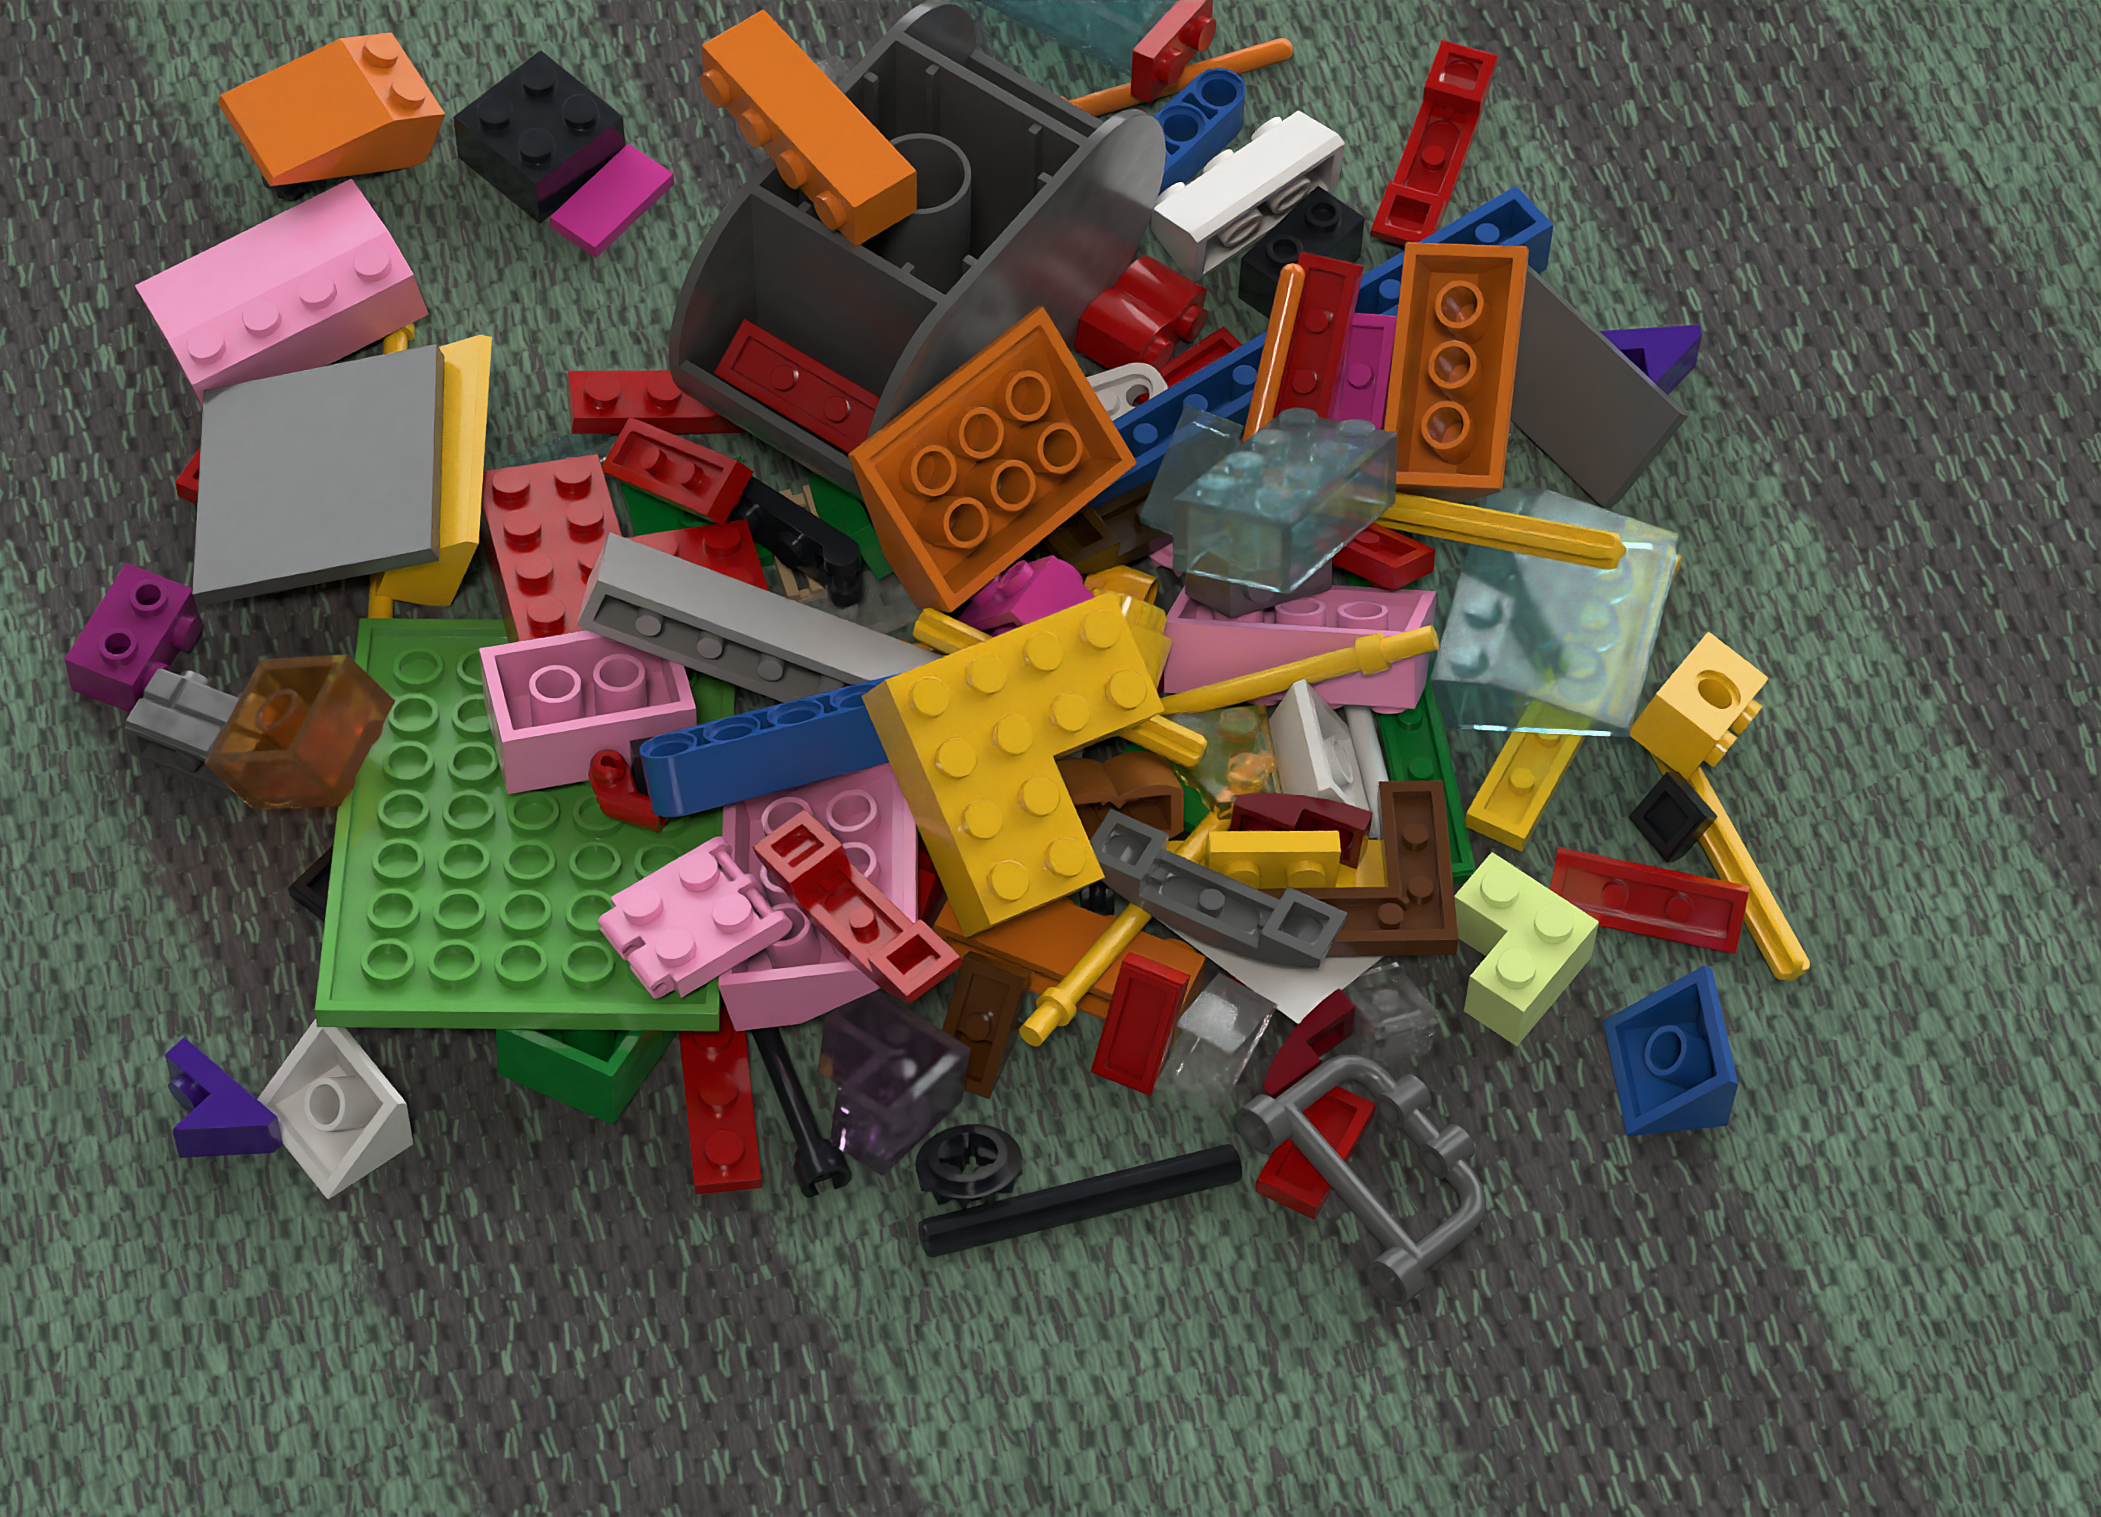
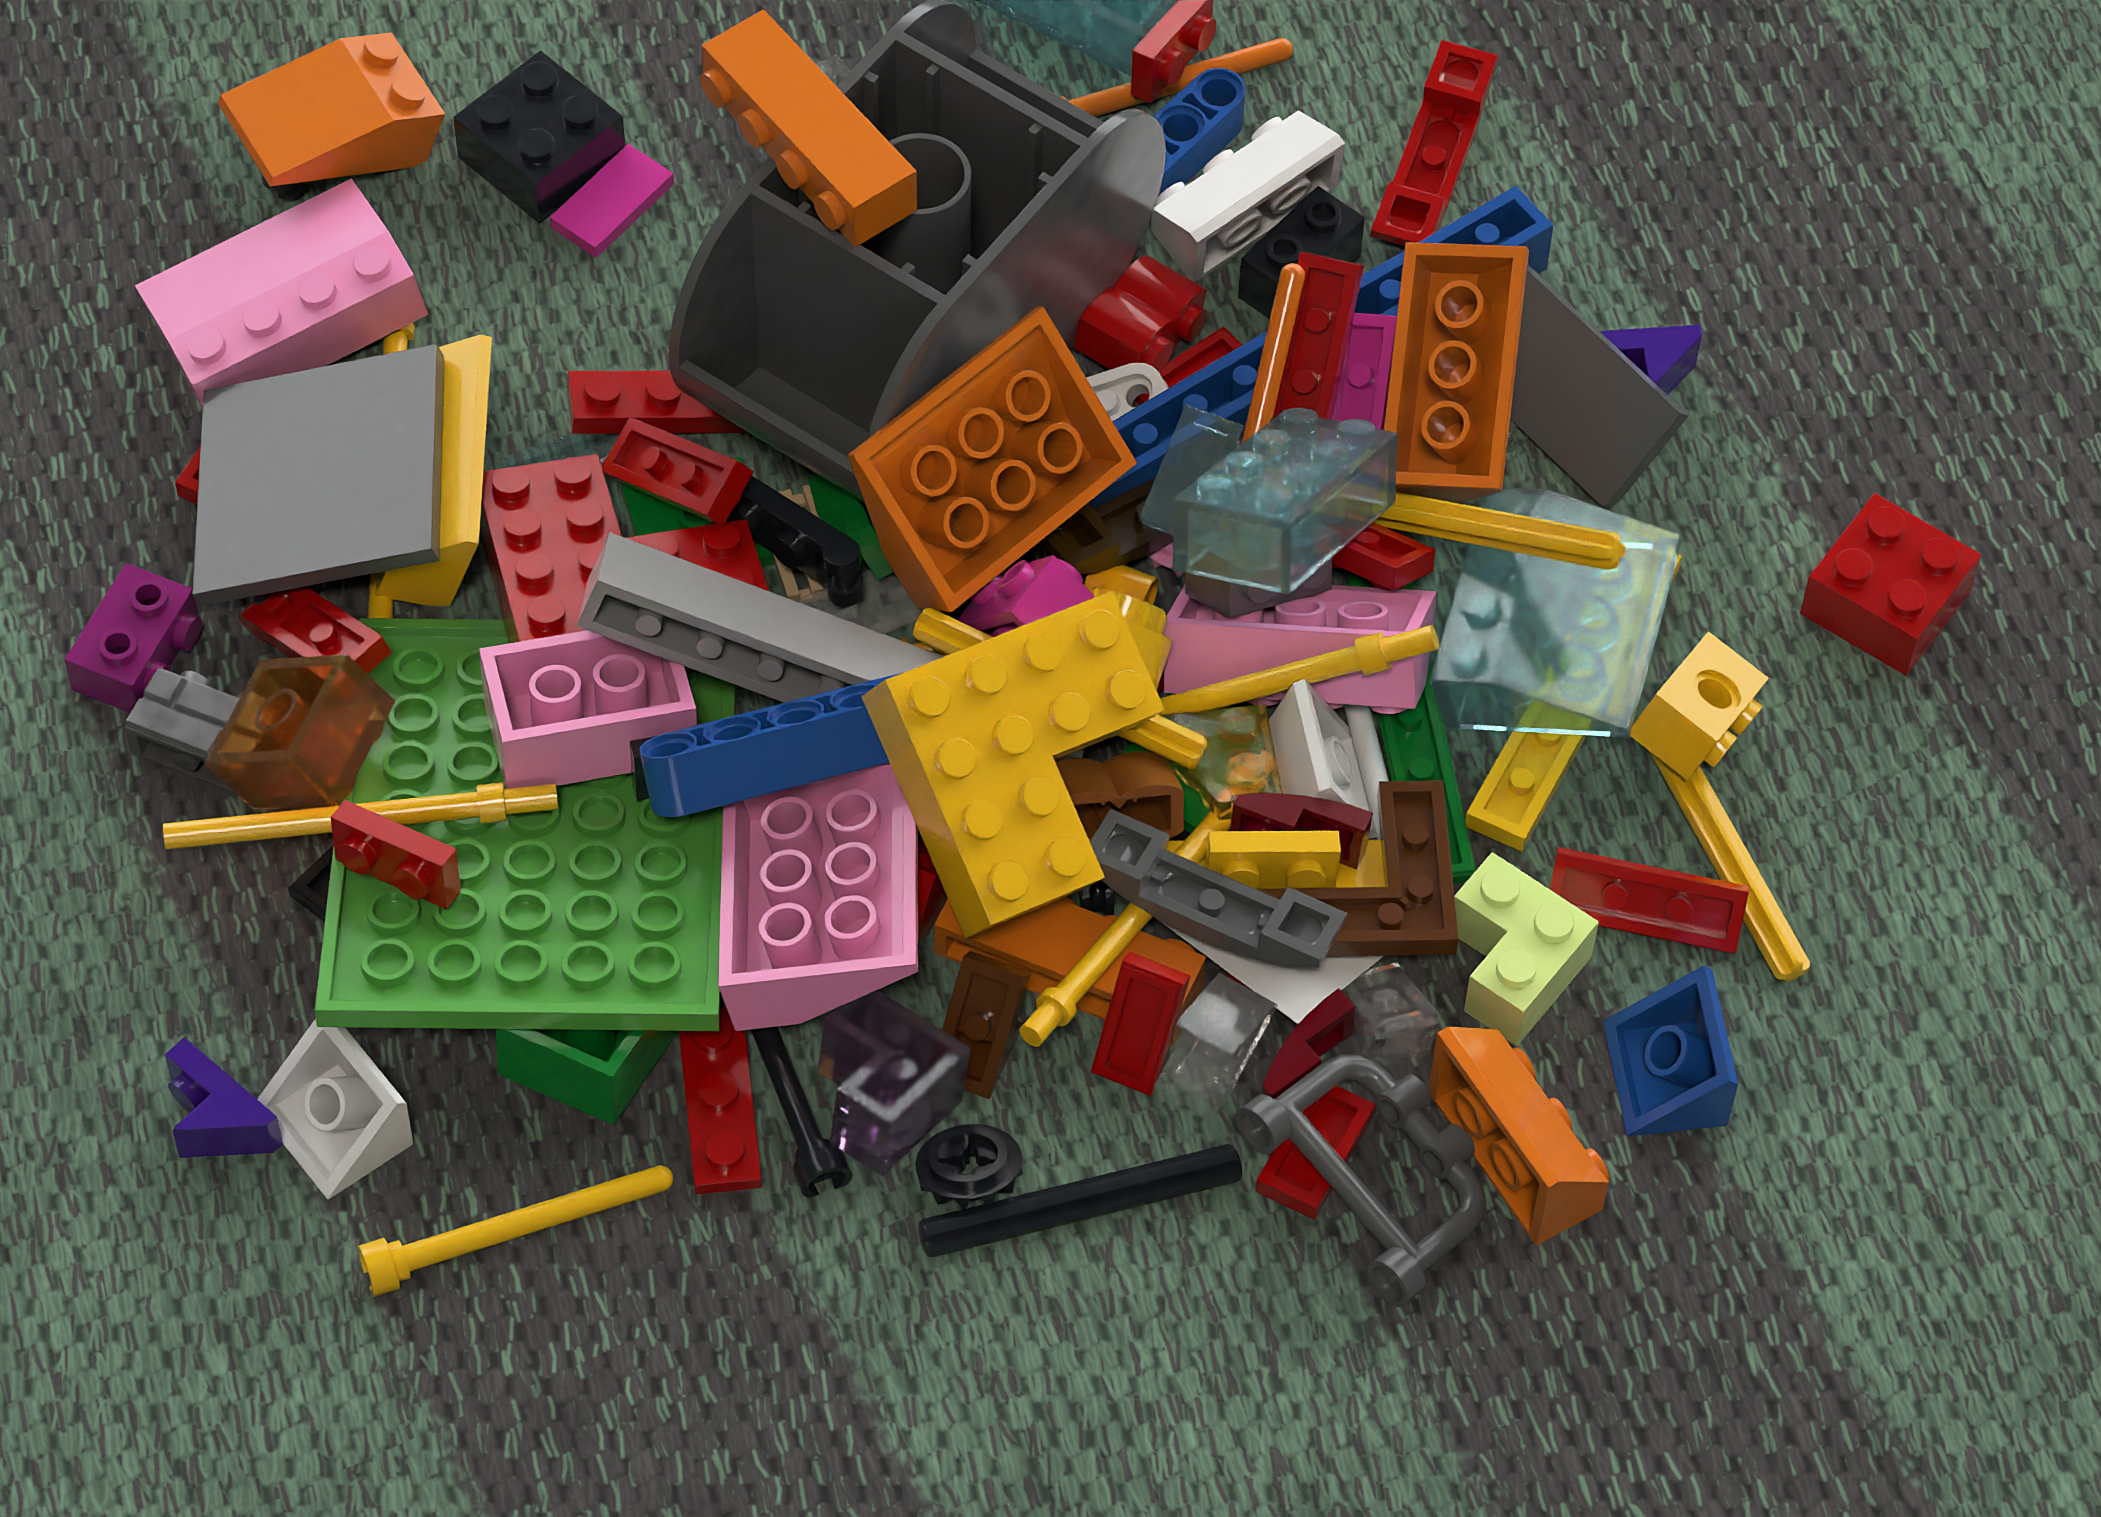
red arm [588,749,668,833] -> none
bright pink plate [598,836,792,999] -> none
red plate [714,319,881,453] -> none
red slope [752,809,963,1004] -> none
black tile [1628,772,1718,863] -> none
none -> yellow bar [163,782,559,849]
none -> red plate [238,586,392,695]
none -> red plate [330,800,461,909]
none -> yellow piece [357,1165,673,1297]
none -> orange slope [1428,1027,1609,1246]
none -> red brick [1800,493,1982,676]

